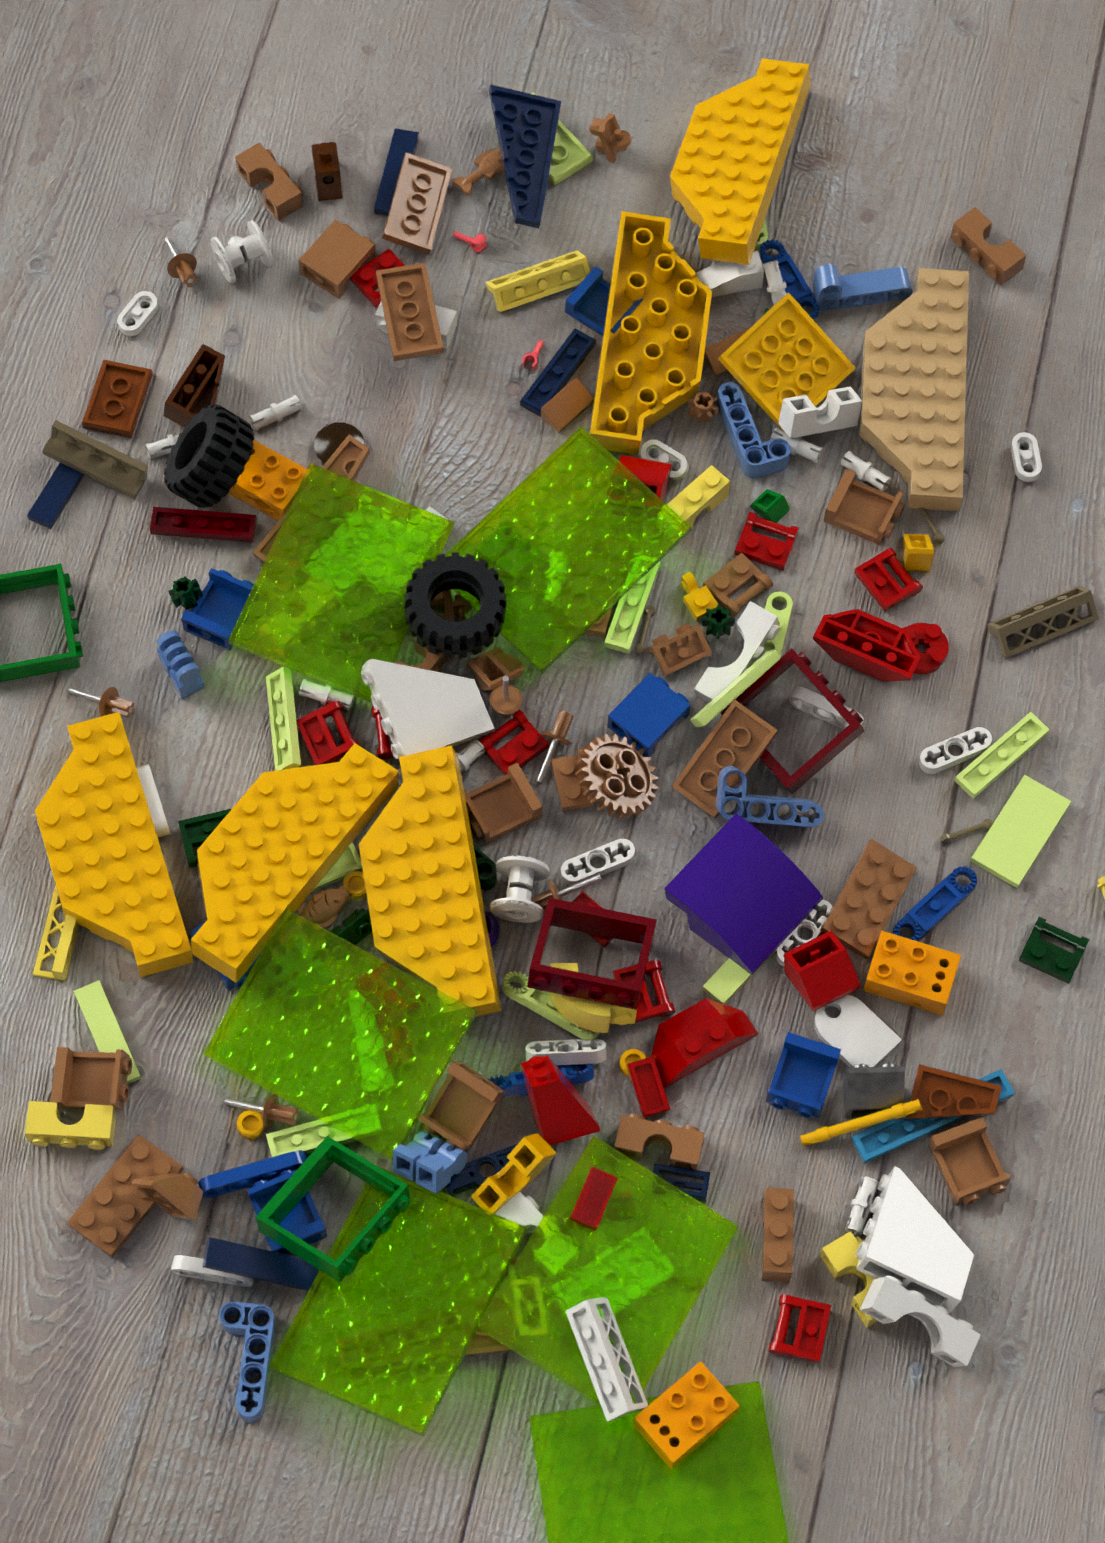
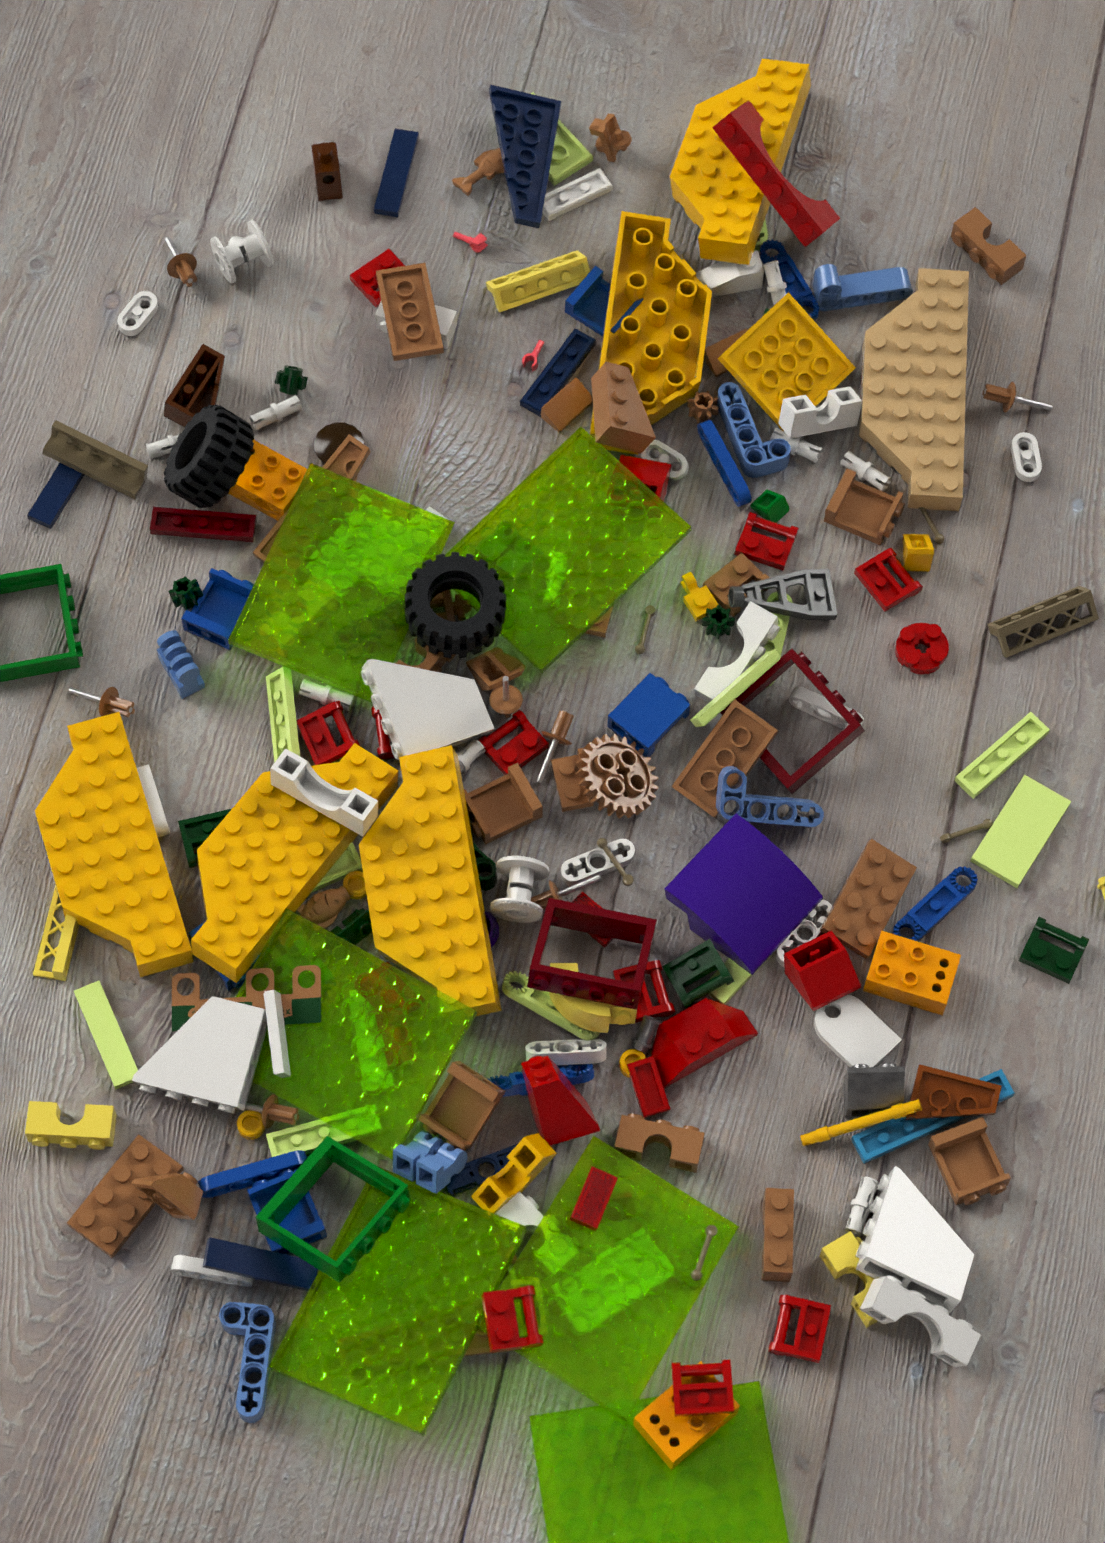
medium nougat panel [51,1047,132,1110] -> none
dark orange tile [82,359,153,438] -> none
medium nougat arch [235,142,303,221] -> none
medium nougat panel [298,220,376,299] -> none
medium nougat plate [382,153,452,255] -> none
white fence [566,1297,648,1422] -> none
yellowish green plate [604,554,661,654] -> none
medium nougat bracket [647,623,712,676] -> none
dark blue tile [650,1163,710,1202] -> none
light yellow arch [656,465,730,544] -> none
blue panel [766,1032,841,1119] -> none
red wedge [813,609,921,682] -> none
white beam [919,727,992,774] -> none
none -> white slope [132,996,268,1114]
none -> medium nougat piece [172,965,321,1032]
none -> white tile [264,990,291,1078]
none -> white arch [270,748,378,836]
none -> dark green gear [275,365,308,395]
none -> red plate [482,1286,543,1353]
none -> white tile [543,168,613,221]
none -> medium nougat wedge [591,362,656,454]
none -> dark tan hinge [597,838,634,886]
none -> flat silver pin [632,1015,661,1053]
none -> dark green plate [662,939,735,1009]
none -> red plate [671,1359,734,1417]
none -> dark tan hinge [691,1225,717,1281]
none -> blue beam [697,420,752,507]
none -> red arch [712,100,840,247]
none -> plate [728,569,838,620]
none -> medium nougat piece [982,382,1052,413]

